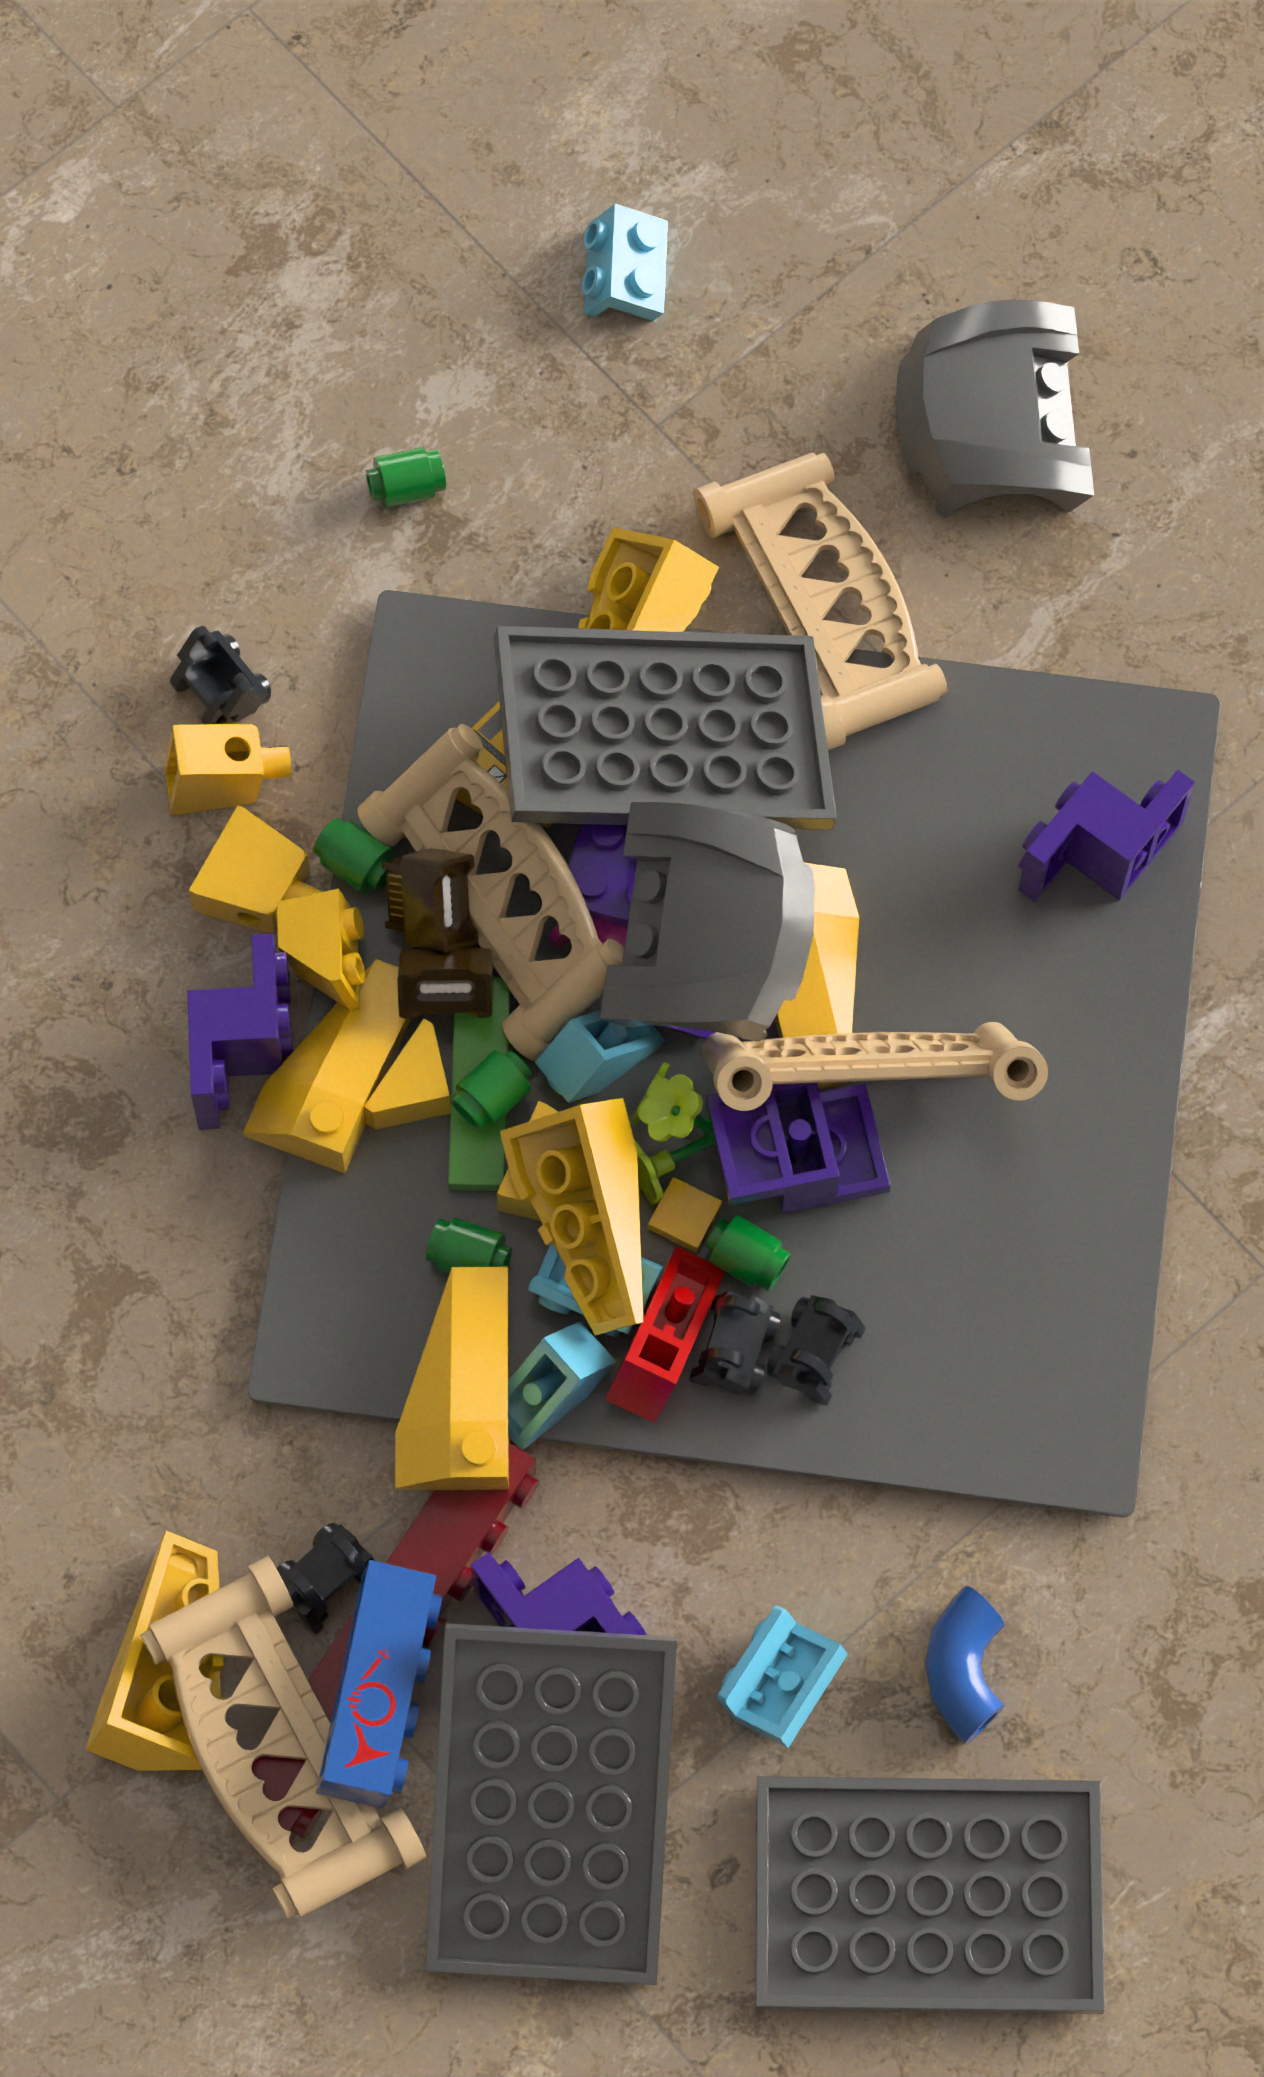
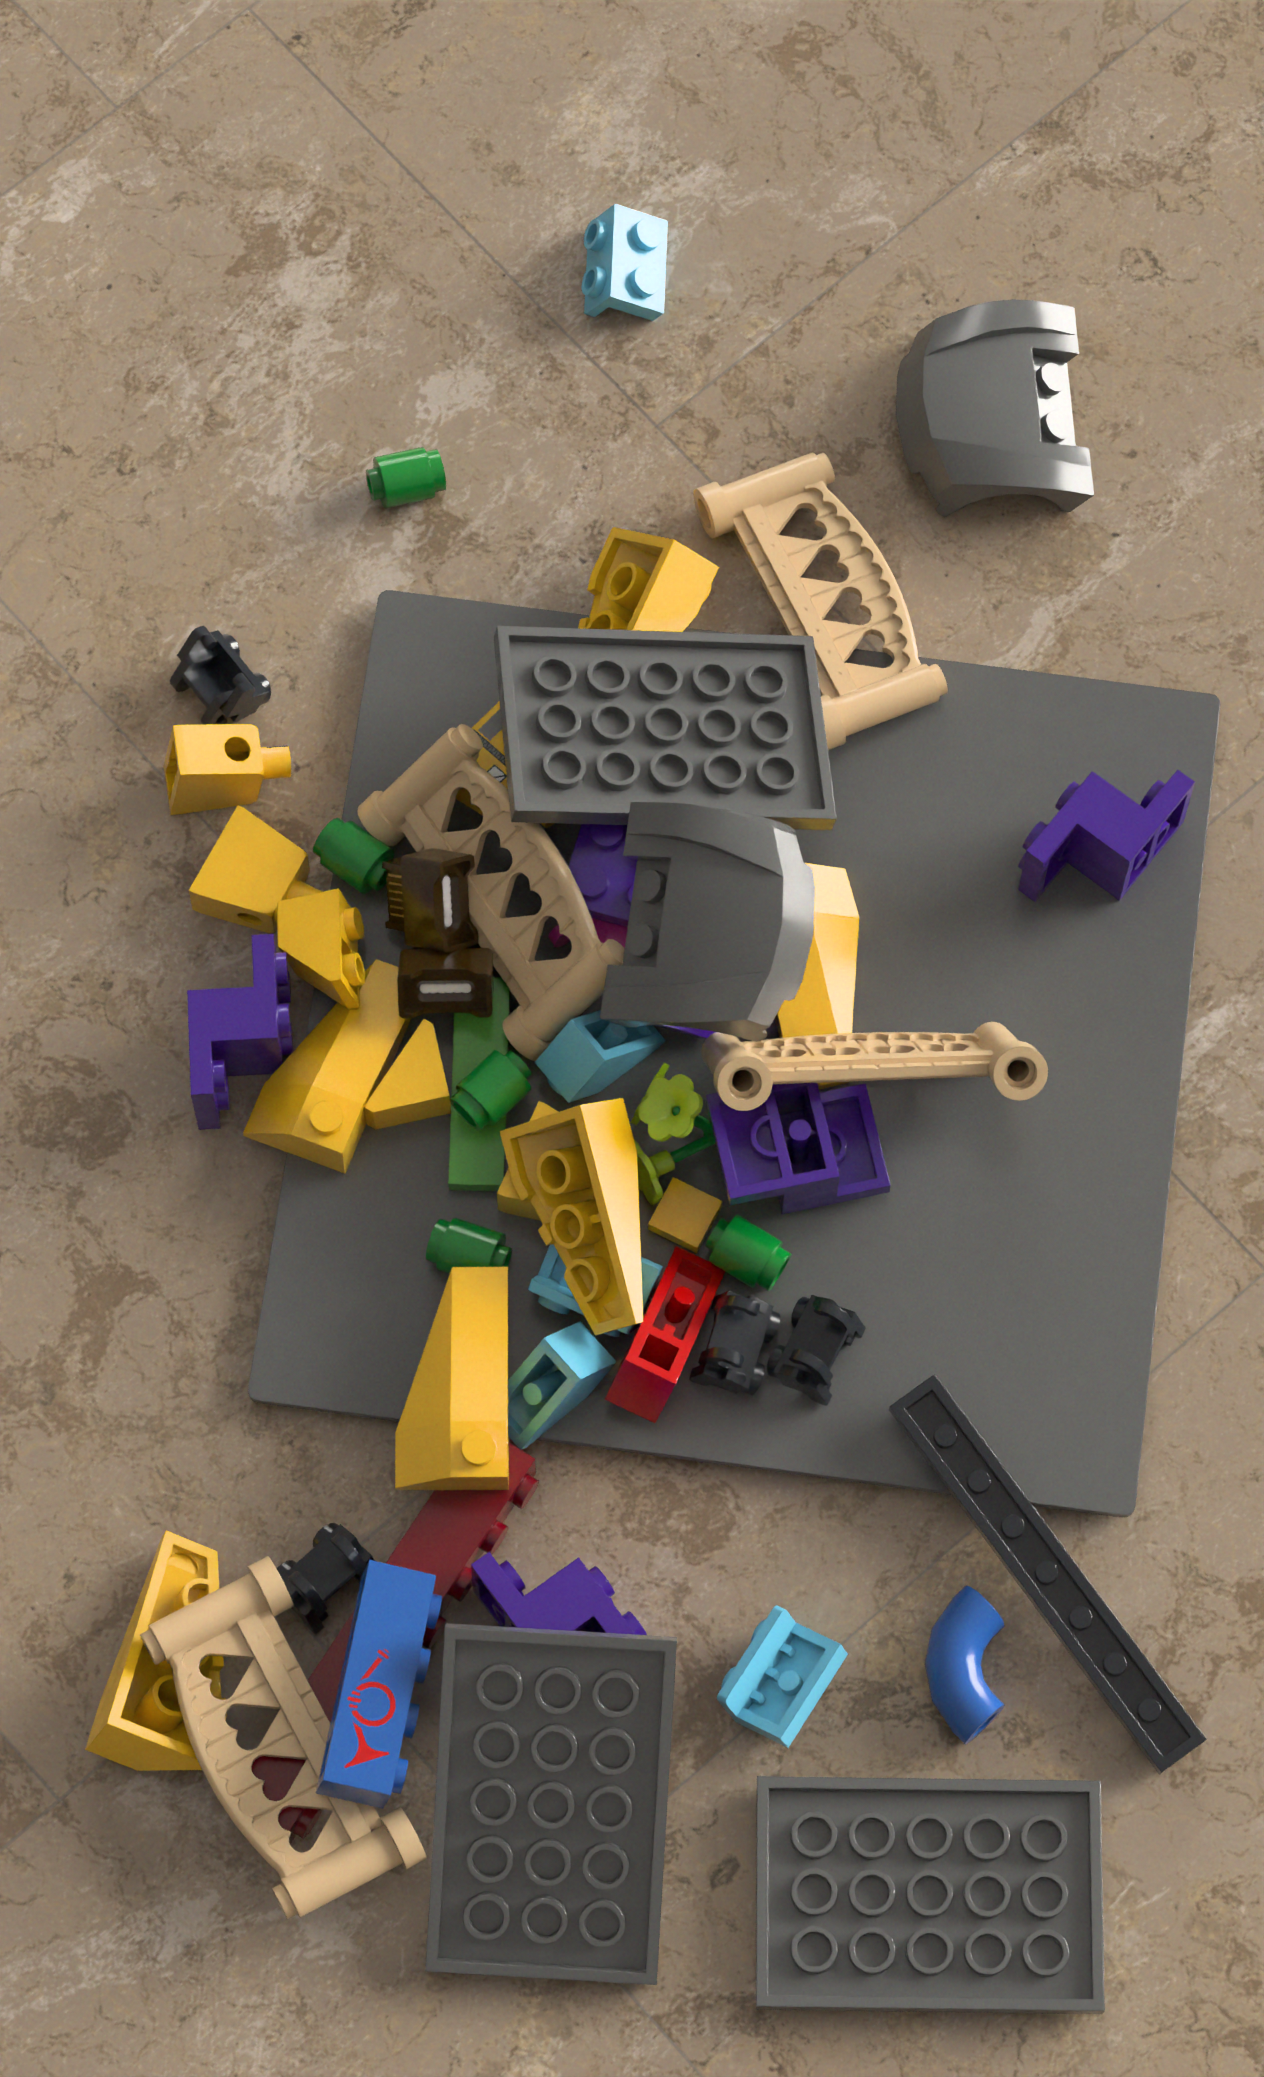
none -> black plate [889,1374,1207,1775]

